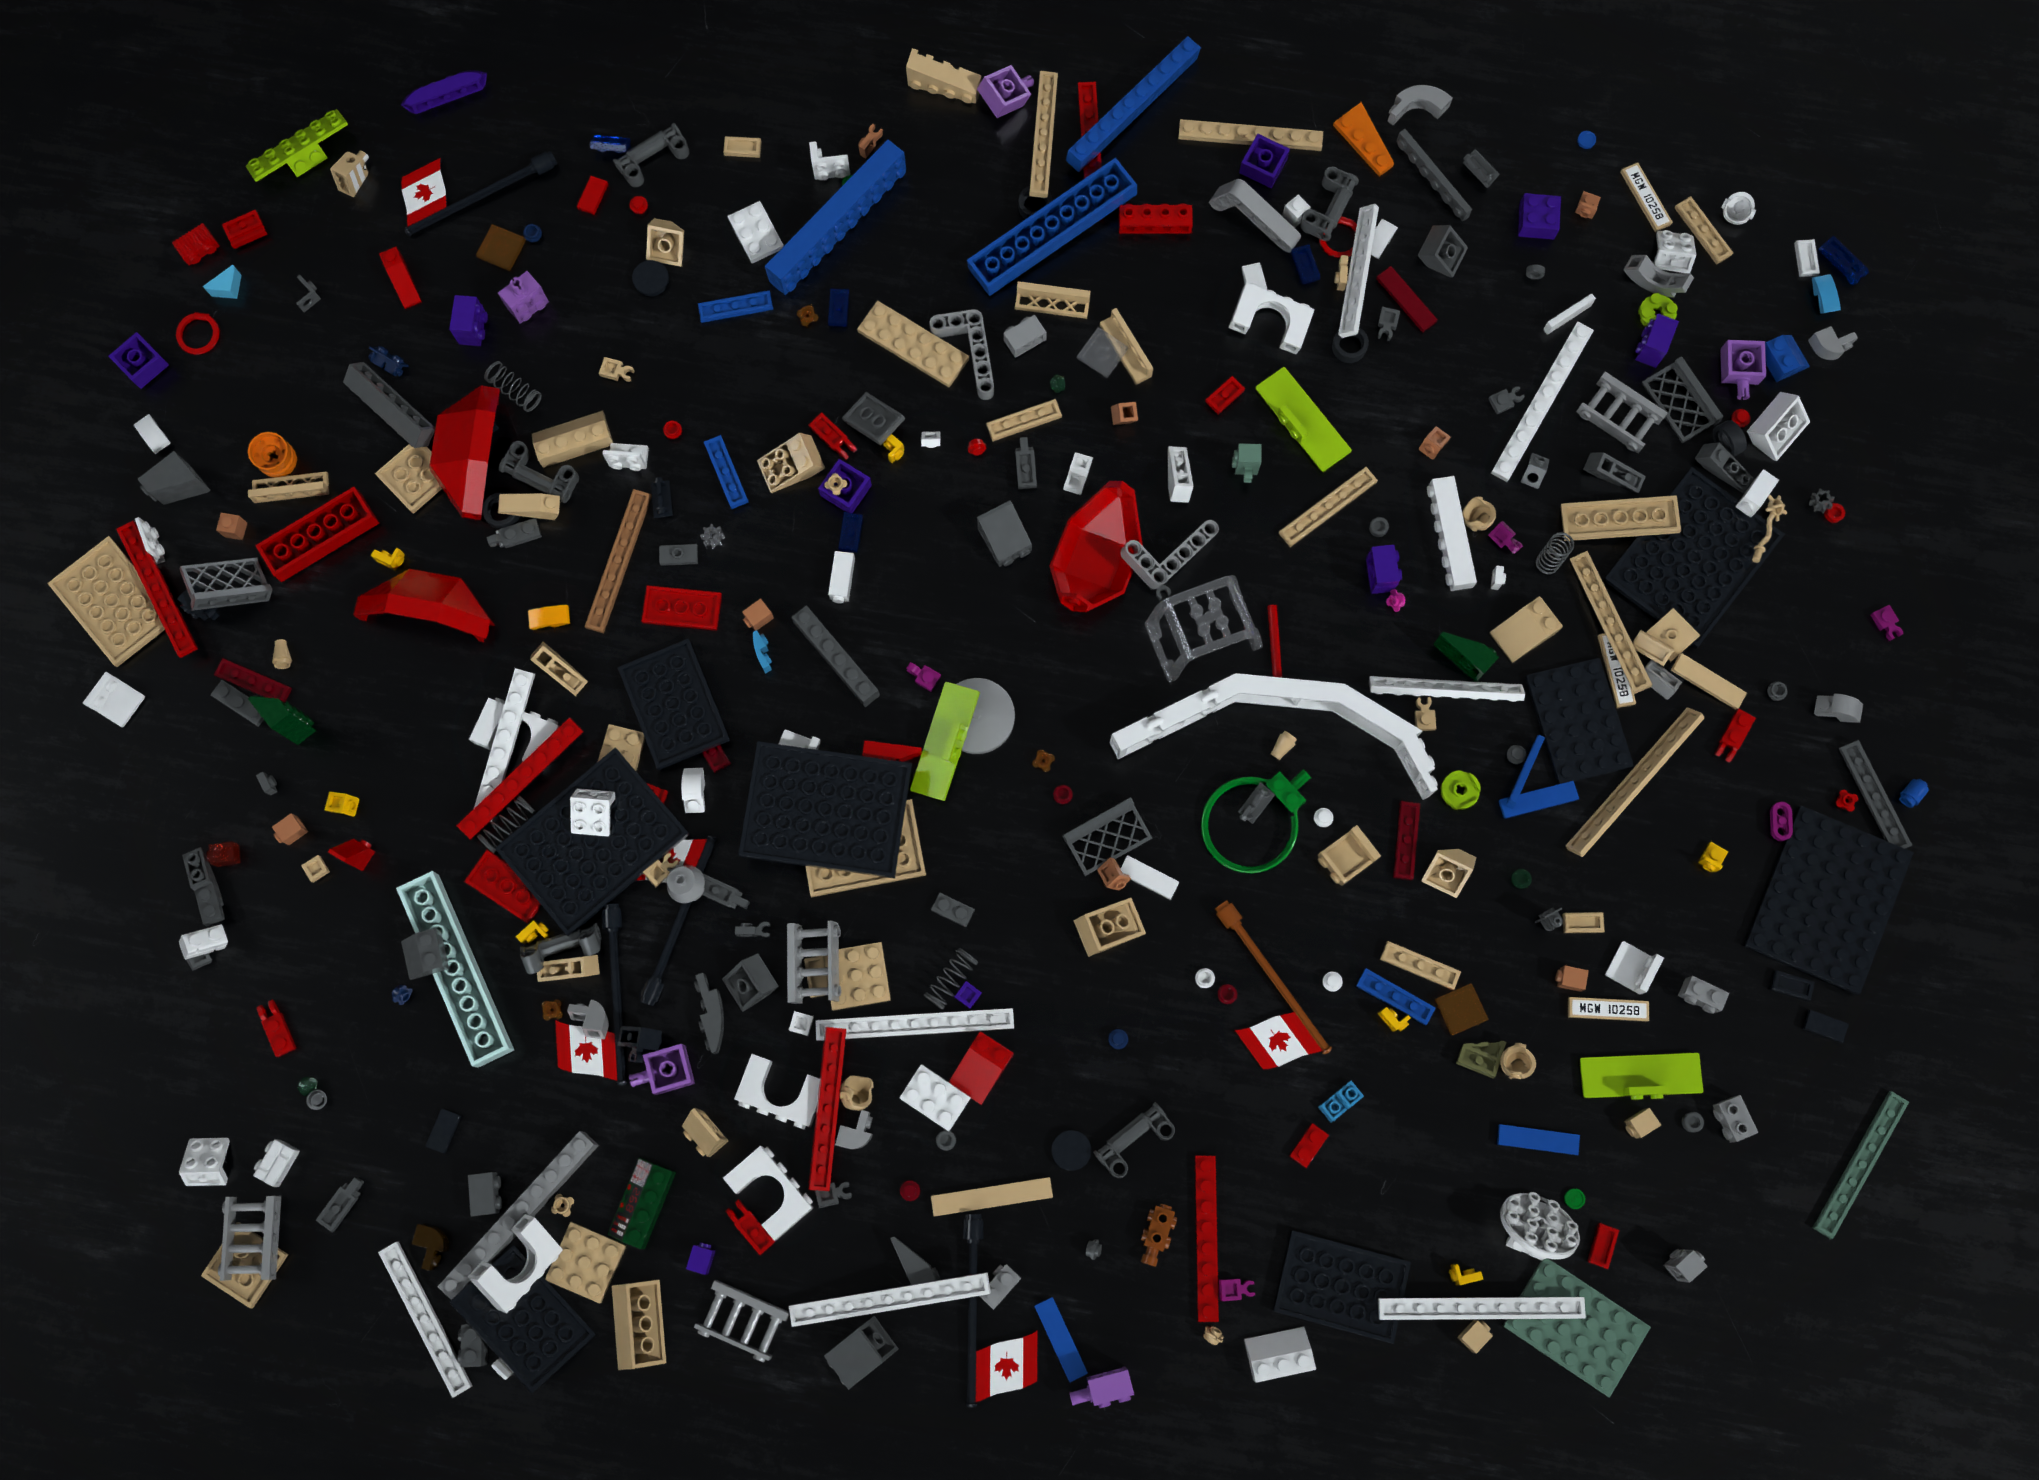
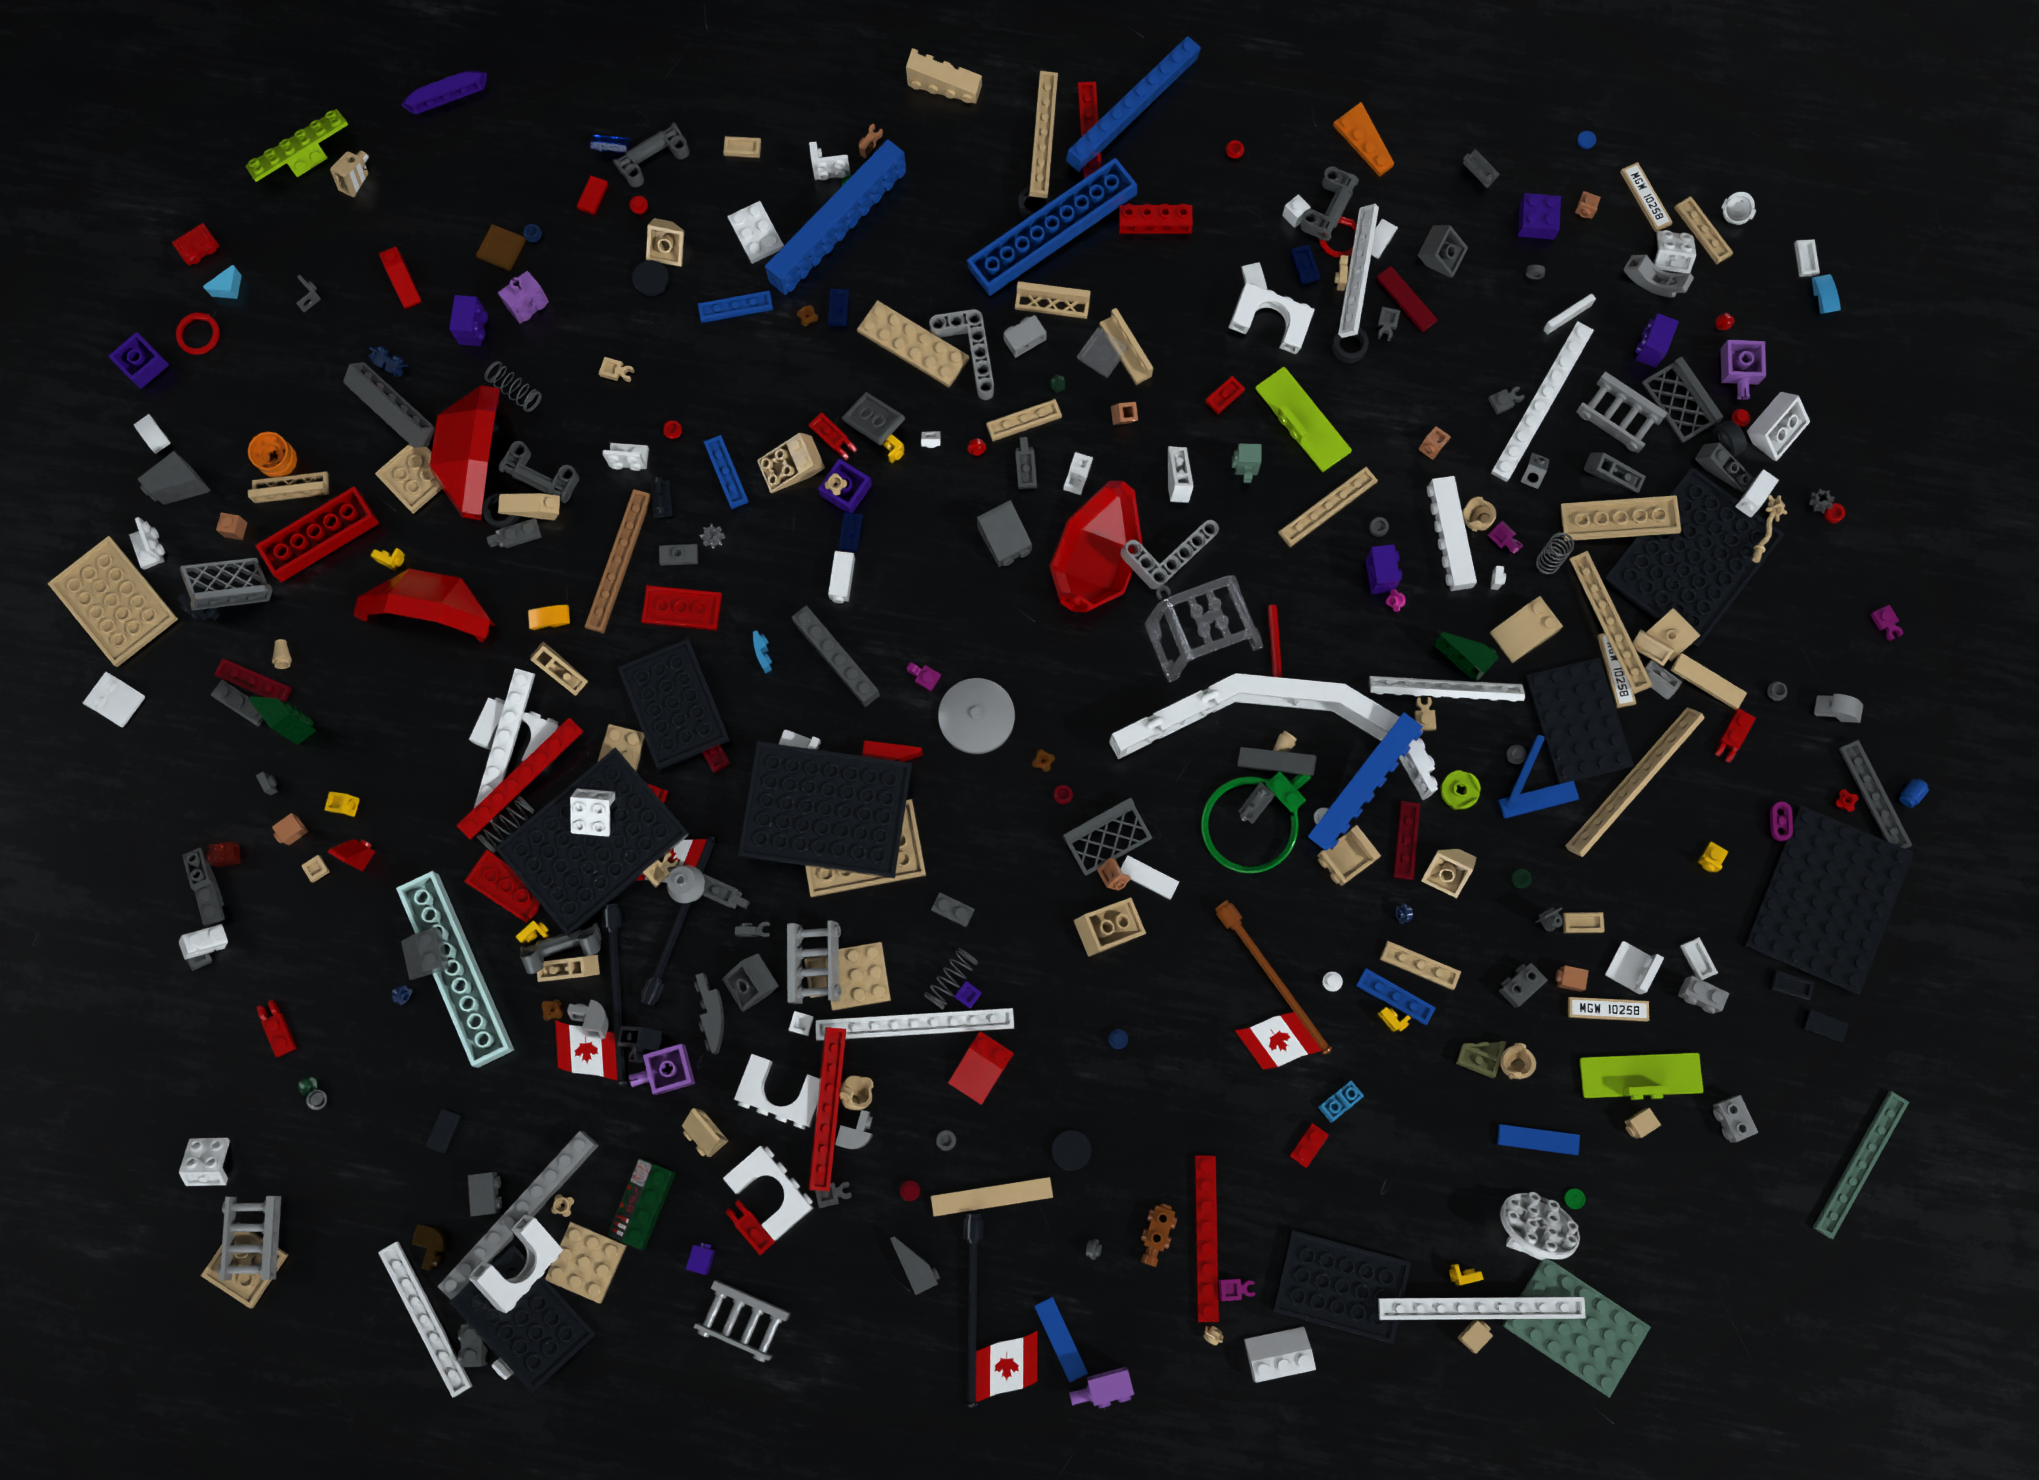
red plate [116,520,198,658] -> none
red plate [222,210,267,249] -> none
white brick [253,1139,300,1187] -> none
dark grey hinge [316,1177,364,1232] -> none
flag [401,151,557,236] -> none
tan slope [532,411,613,468] -> none
tan slope [612,1280,666,1370] -> none
white brick [681,768,705,813] -> none
nougat brick [742,598,774,631] -> none
white plate [789,1272,991,1327] -> none
dark grey slope [824,1316,899,1390] -> none
white plate [900,1064,971,1131] -> none
lime bracket [910,682,980,801] -> none
medium lavender brick [977,65,1034,118] -> none
light grey brick [980,1264,1021,1310] -> none
dark grey piece [1093,1102,1175,1179] -> none
tan plate [1178,119,1323,151] -> none
white plate [1195,968,1215,988] -> none
light grey beam [1209,179,1301,252] -> none
dark red plate [1217,984,1237,1004] -> none
dark purple brick [1239,134,1290,188] -> none
light grey arch [1388,85,1453,125] -> none
dark grey plate [1396,129,1472,221] -> none
clear orange tile [1435,983,1489,1035] -> none
red tile [1587,1223,1619,1269] -> none
lime plate [1638,293,1678,327] -> none
light grey brick [1664,1249,1708,1283] -> none
dark grey tile [1682,1112,1704,1132] -> none
blue slope [1765,335,1810,382] -> none
light grey brick [1808,326,1858,360] -> none
clear blue plate [1818,235,1869,285] -> none
none -> red plate [1226,140,1244,159]
none -> dark grey tile [1237,747,1317,776]
none -> blue brick [1308,713,1423,851]
none -> dark blue plate [1396,903,1413,924]
none -> dark grey brick [1499,963,1548,1008]
none -> white tile [1680,937,1718,980]
none -> red plate [1716,313,1735,330]

